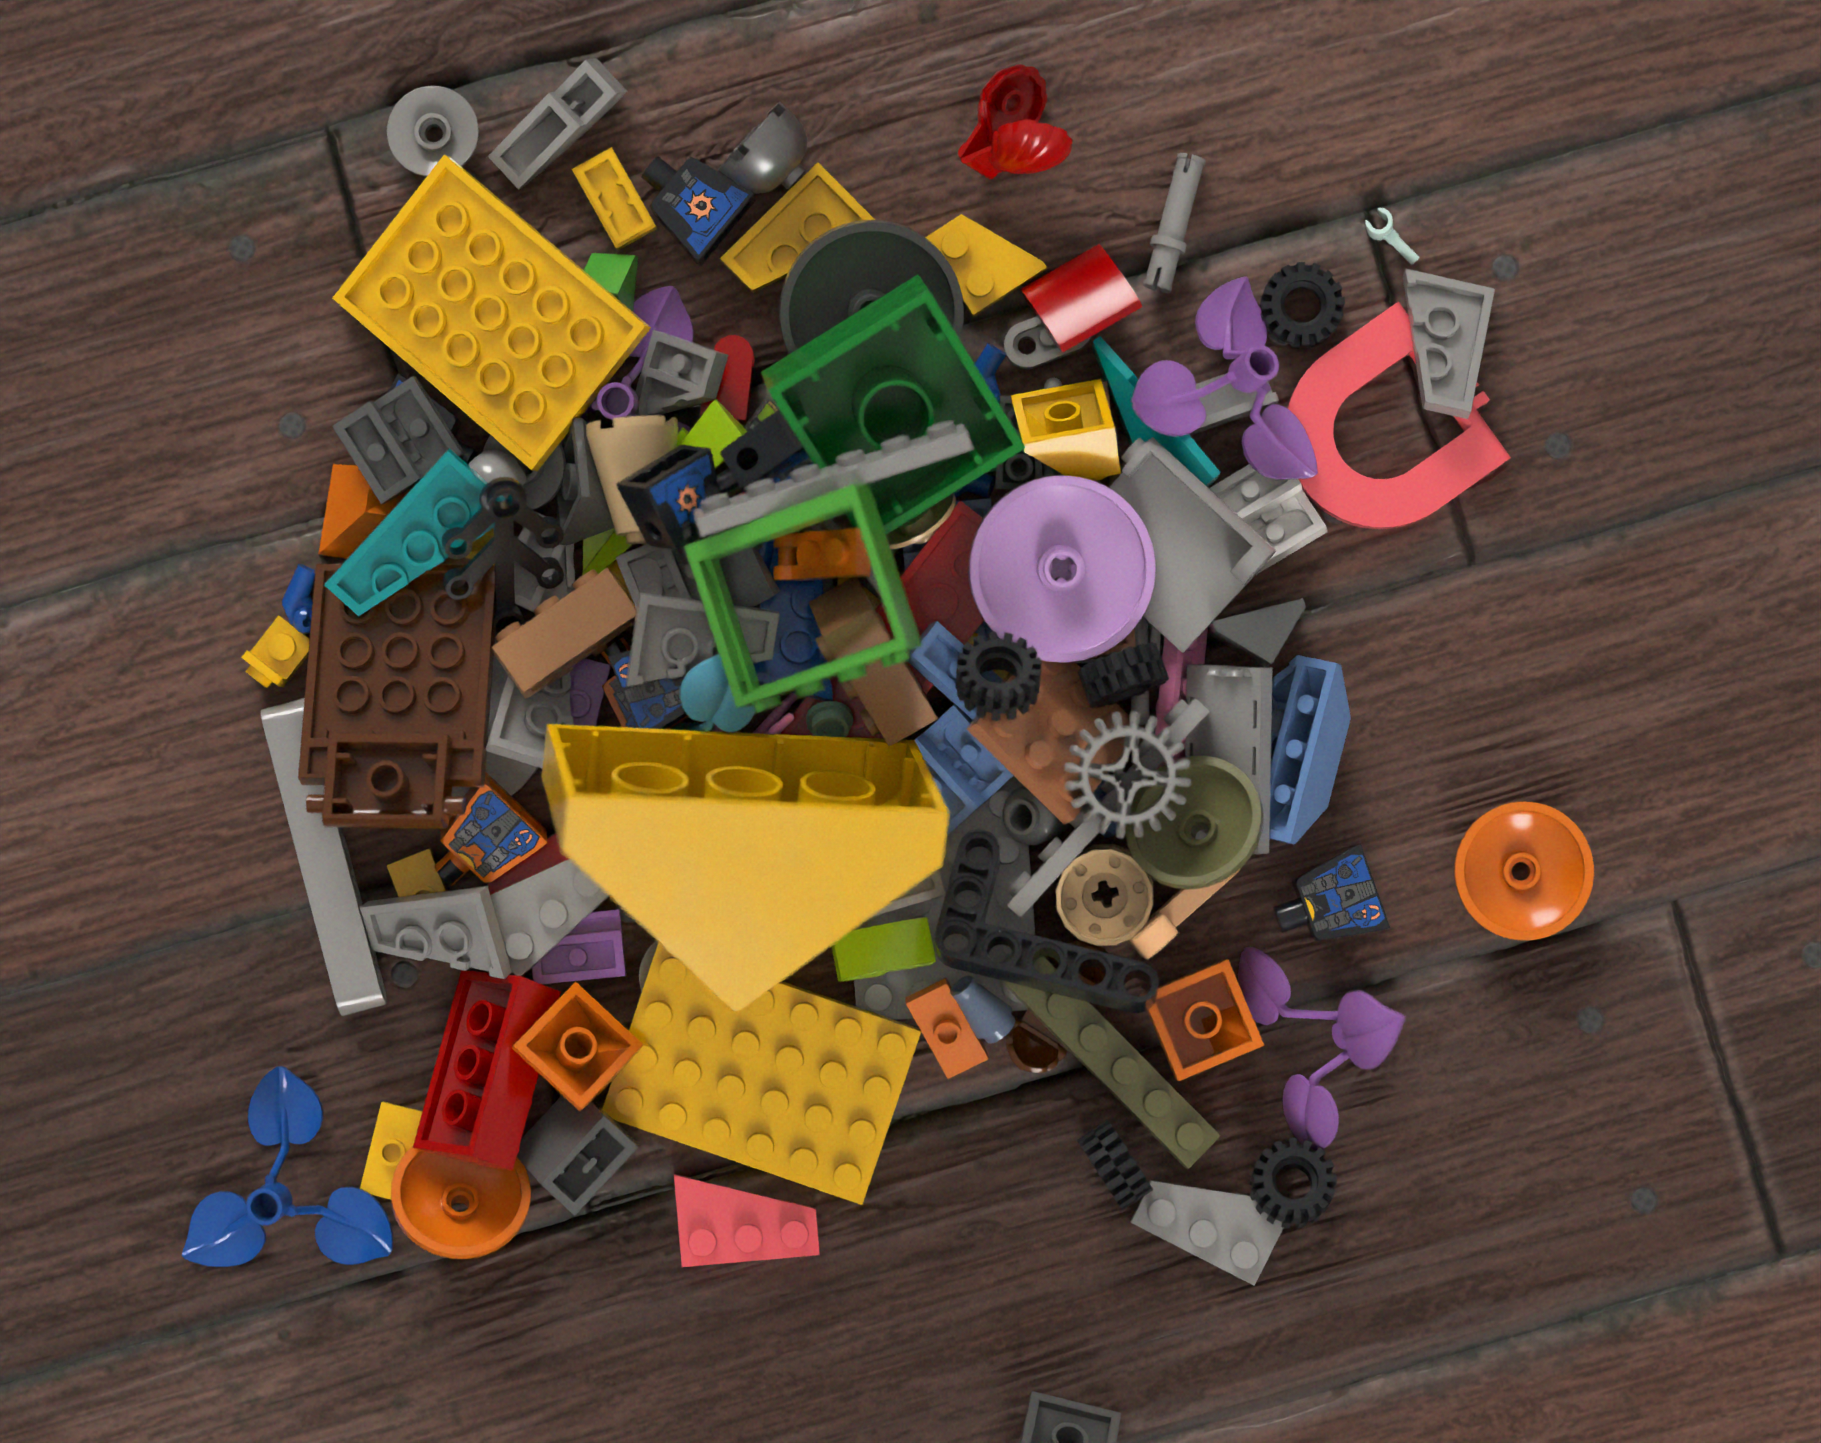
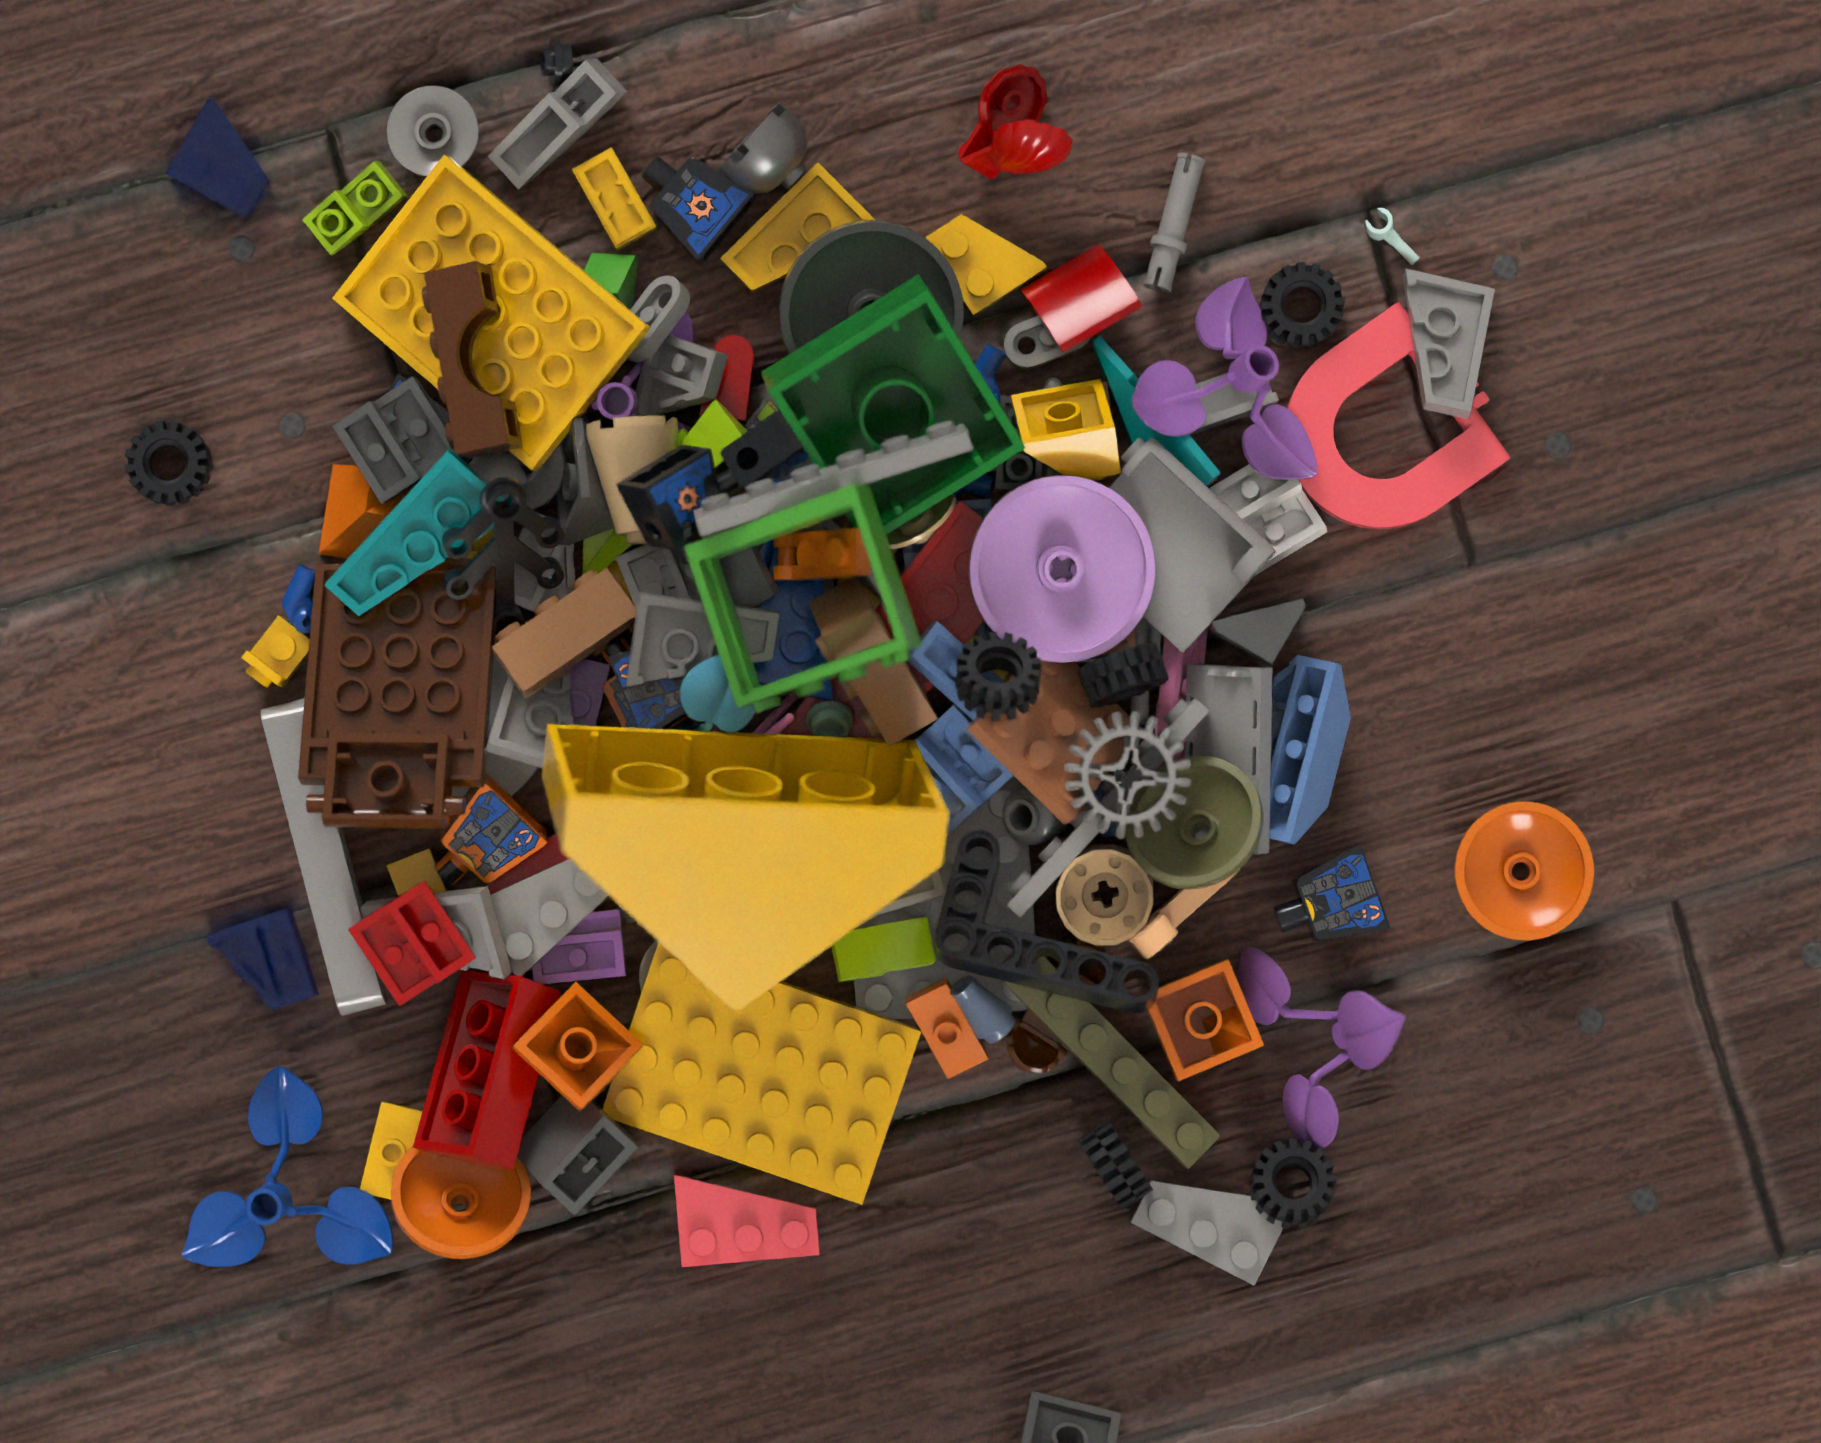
none -> black tyre [124,420,213,506]
none -> clear blue wing [166,97,270,220]
none -> clear blue wing [205,908,319,1010]
none -> lime slope [302,161,408,255]
none -> red slope [348,880,476,1007]
none -> reddish brown arch [422,261,523,458]
none -> black plate [540,39,573,85]
none -> light grey plate [628,276,690,362]

